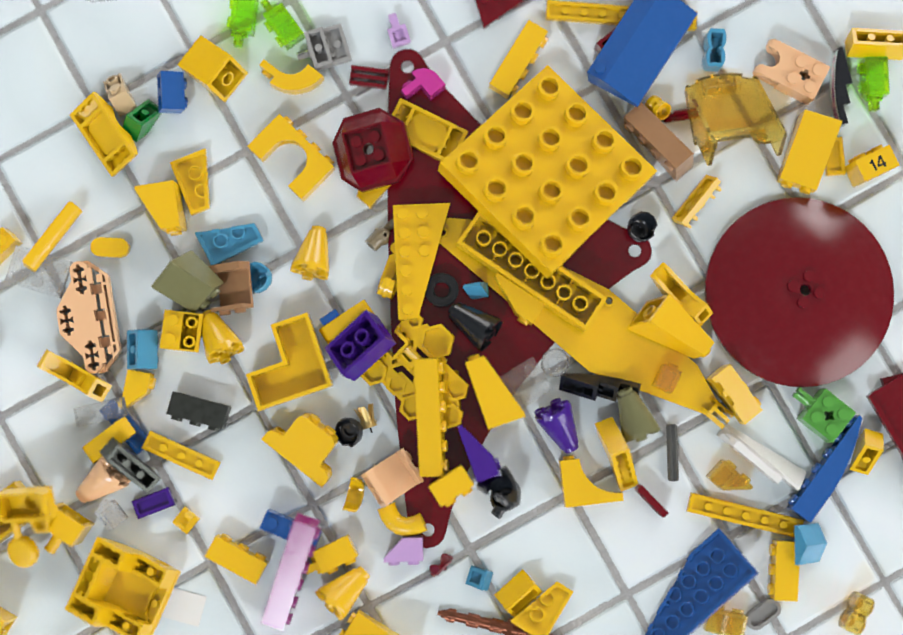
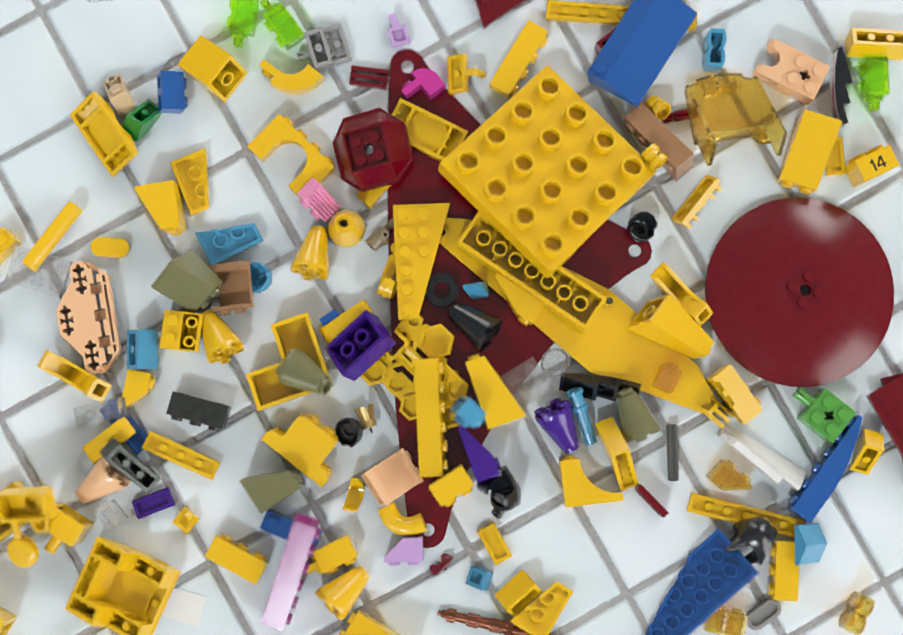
none -> olive slope [240,469,304,514]
none -> olive cone [276,348,332,395]
none -> bright pink brick [297,178,341,222]
none -> yellow cone [328,209,366,247]
none -> yellow plate [447,53,487,95]
none -> dark azure brick [449,395,487,428]
none -> yellow tile [477,522,512,566]
none -> dark azure pin [566,387,597,446]
none -> yellow wheel [641,143,668,171]
none -> black piece [725,517,778,565]

